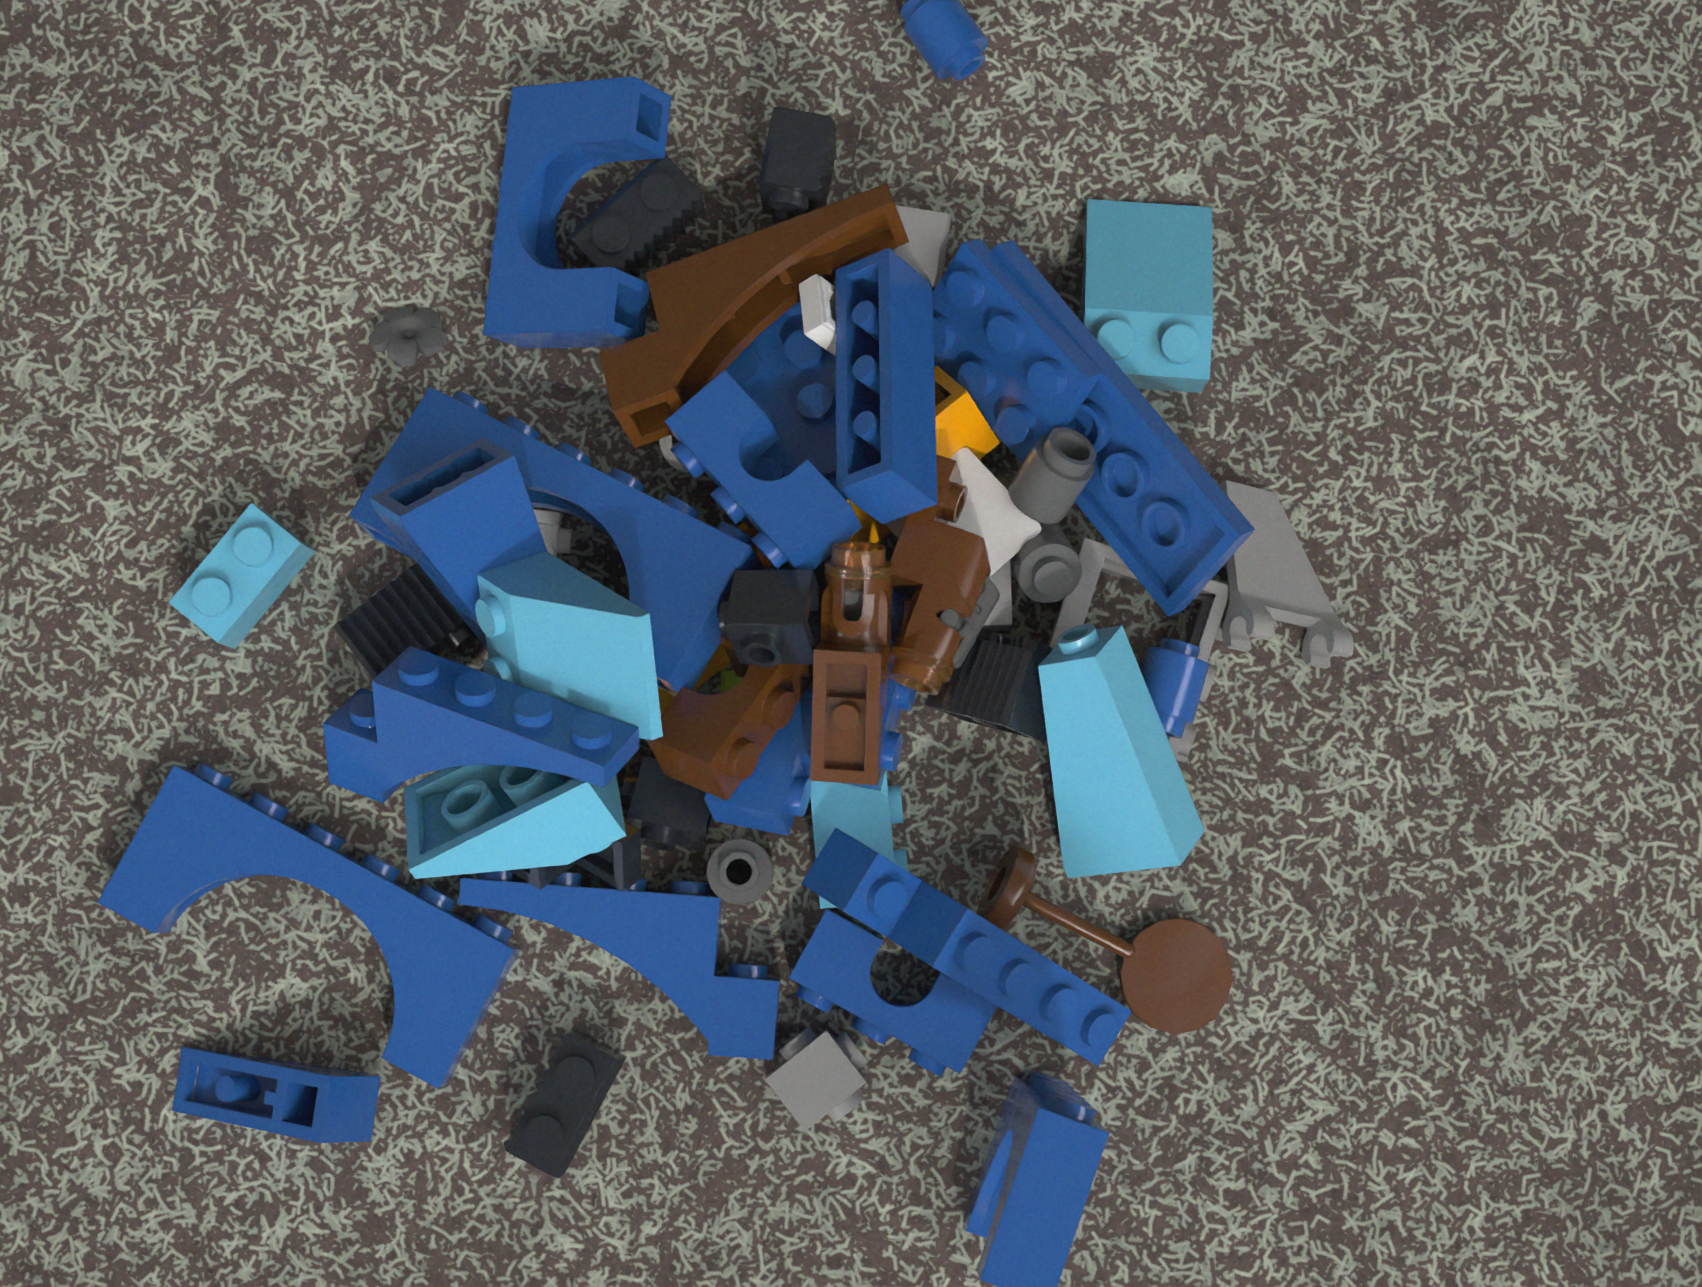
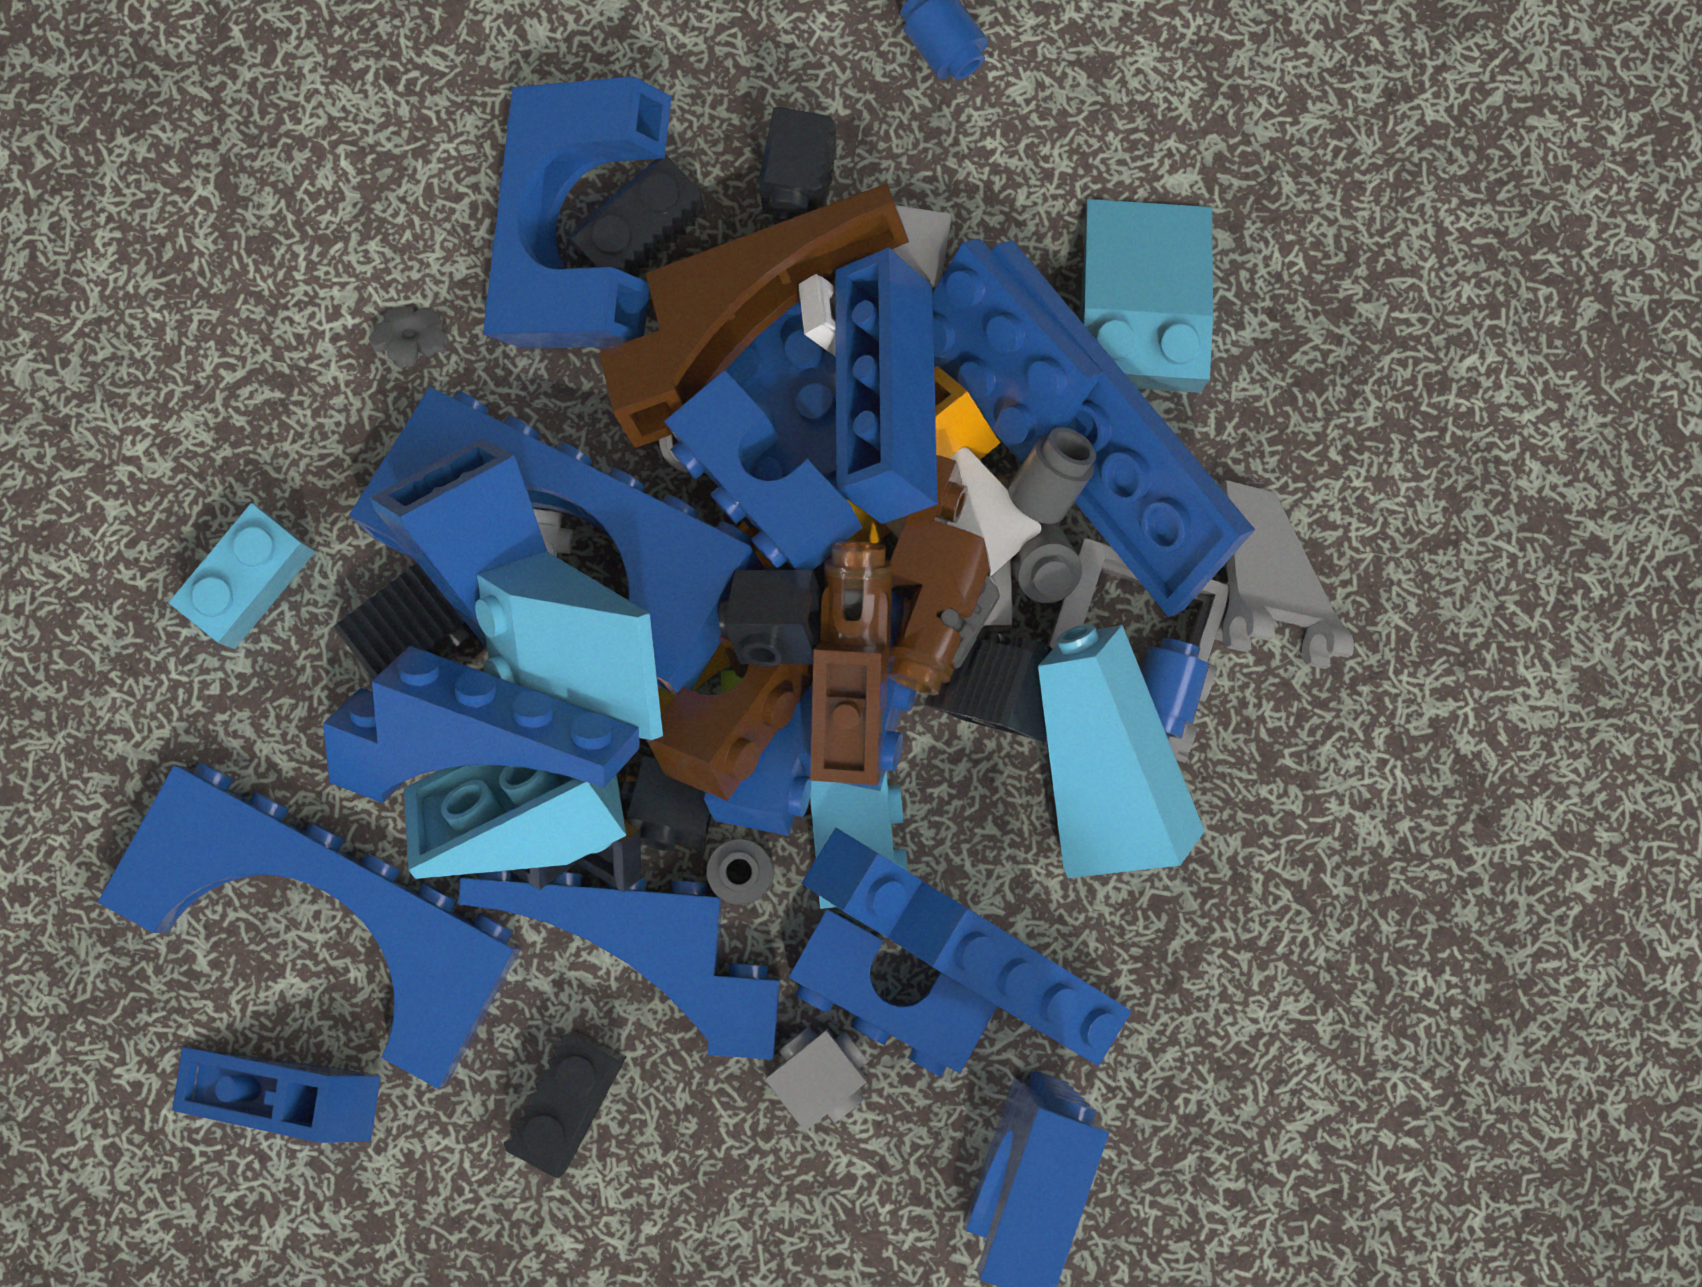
reddish brown piece [976,843,1233,1034] -> none

